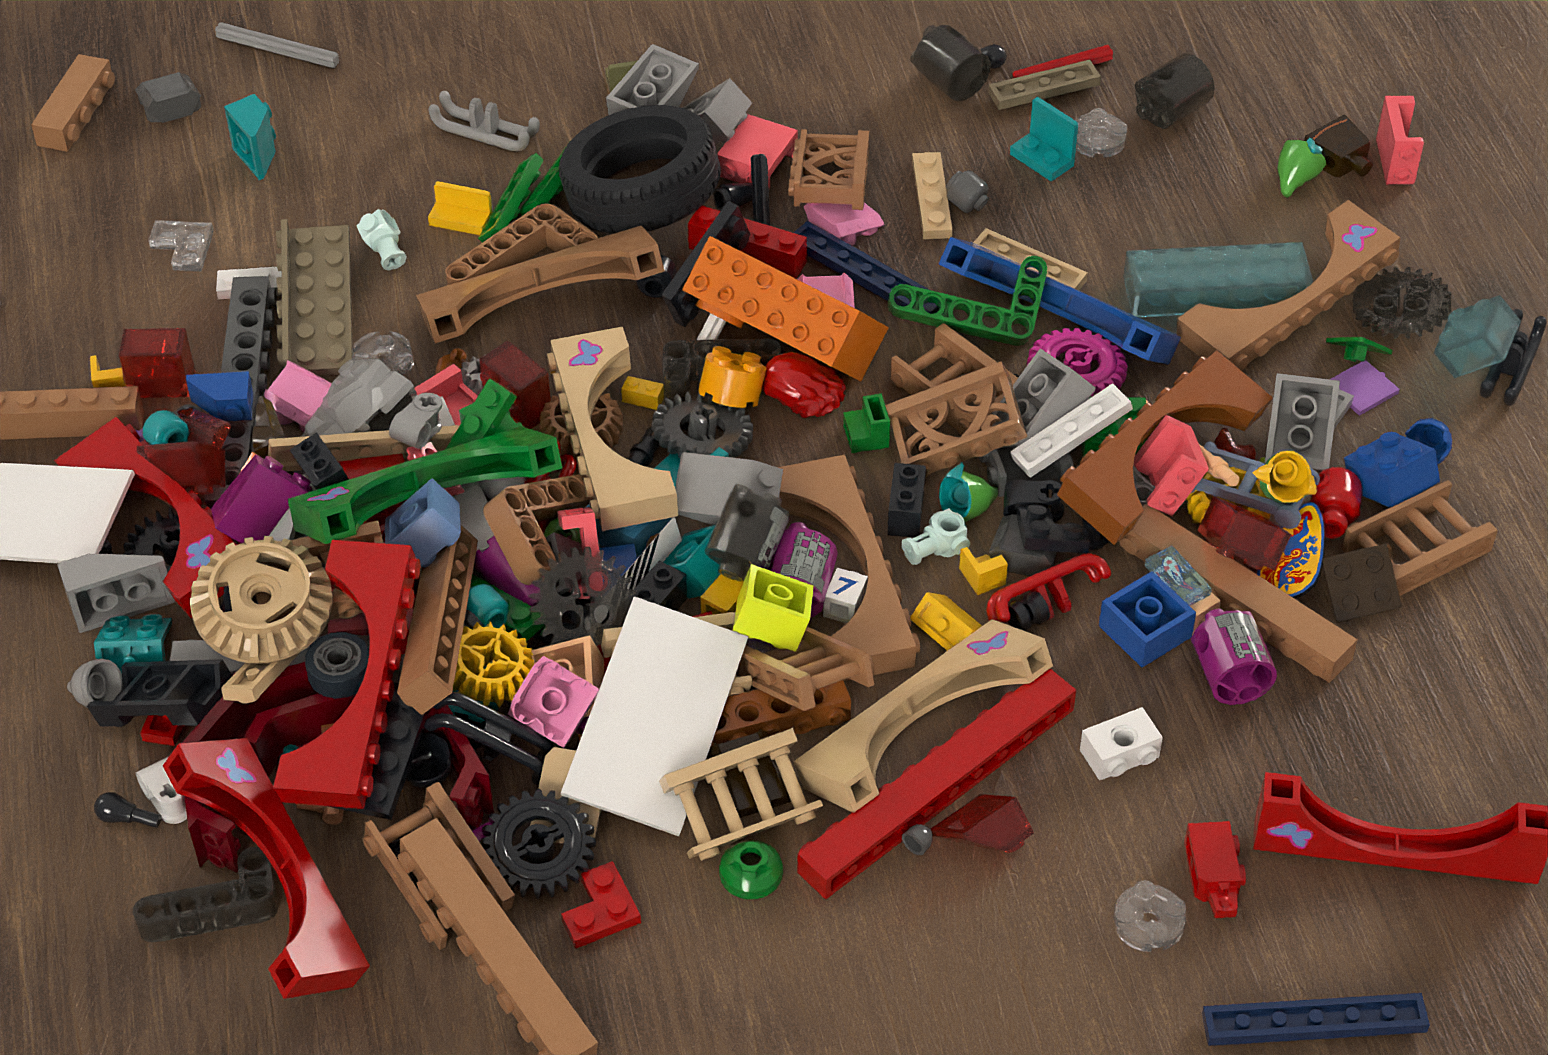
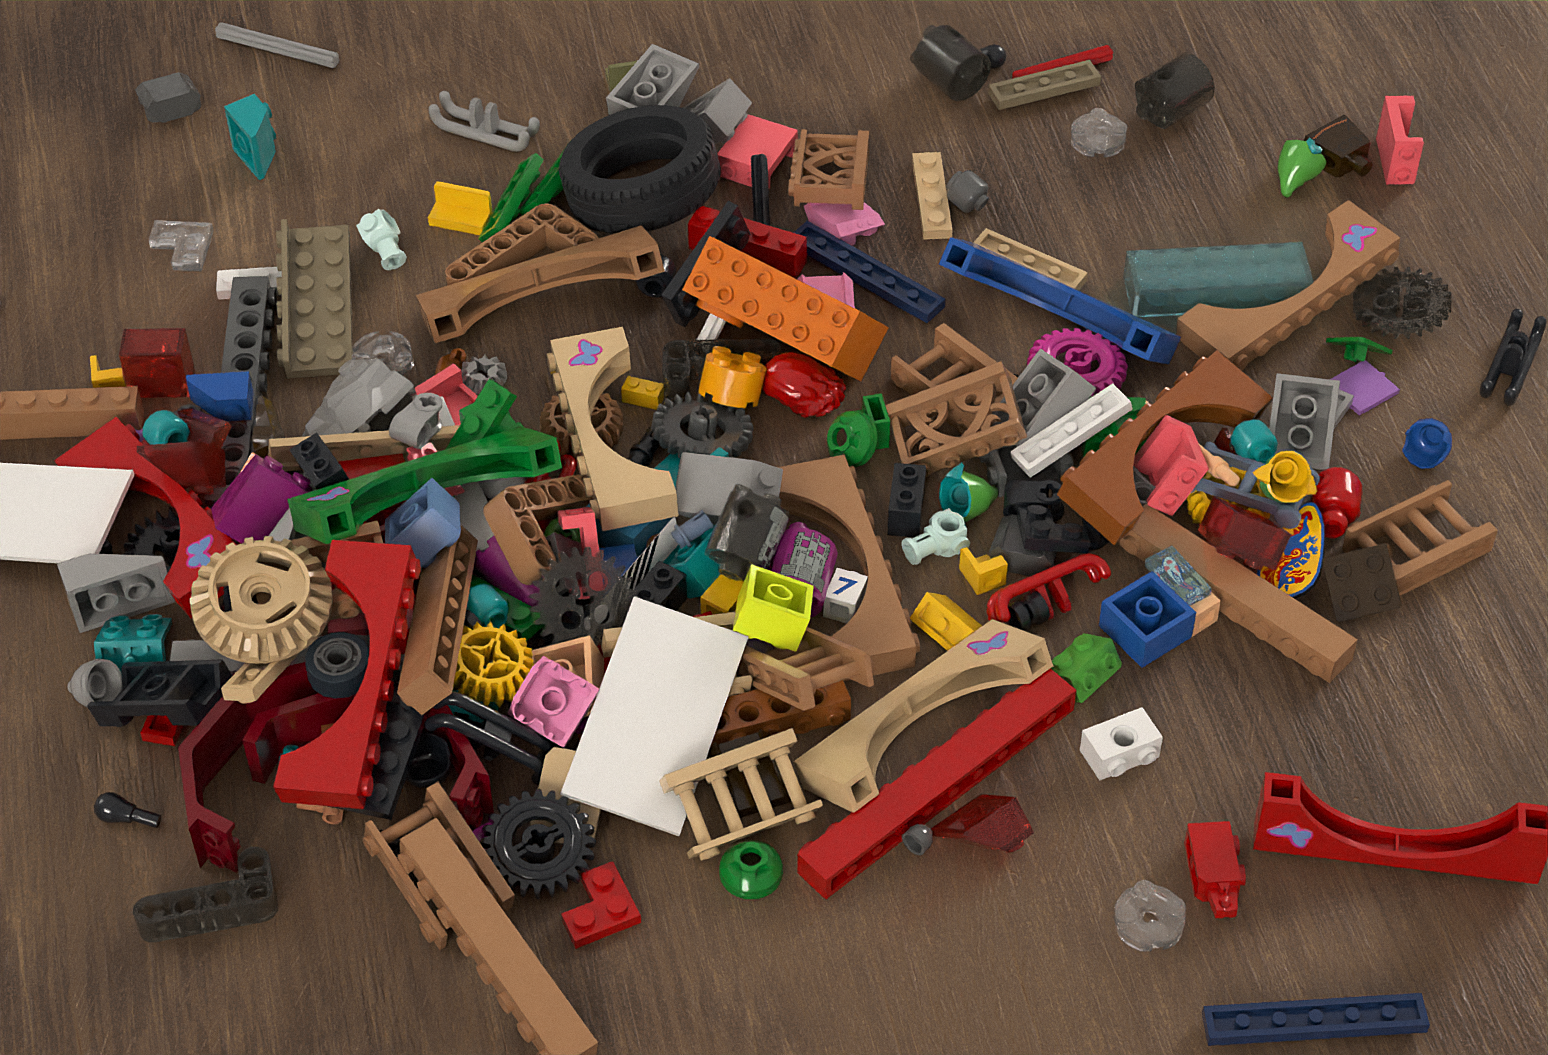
medium nougat brick [31,54,115,152] -> none
white piece [136,757,187,824] -> none
red arch [163,738,370,999] -> none
bright pink slope [264,360,332,432] -> none
clear red brick [479,340,551,429] -> none
black cone [713,182,752,211] -> none
green beam [888,256,1047,346] -> none
teal bracket [1010,97,1078,182] -> none
magenta cylinder [1191,609,1277,705] -> none
blue brick [1344,431,1440,508] -> none
clear light blue brick [1434,295,1521,378] -> none
none -> sand blue pin [671,510,714,549]
none -> green piece [827,411,878,468]
none -> bright green bracket [1051,633,1122,703]
none -> teal head [1230,419,1278,463]

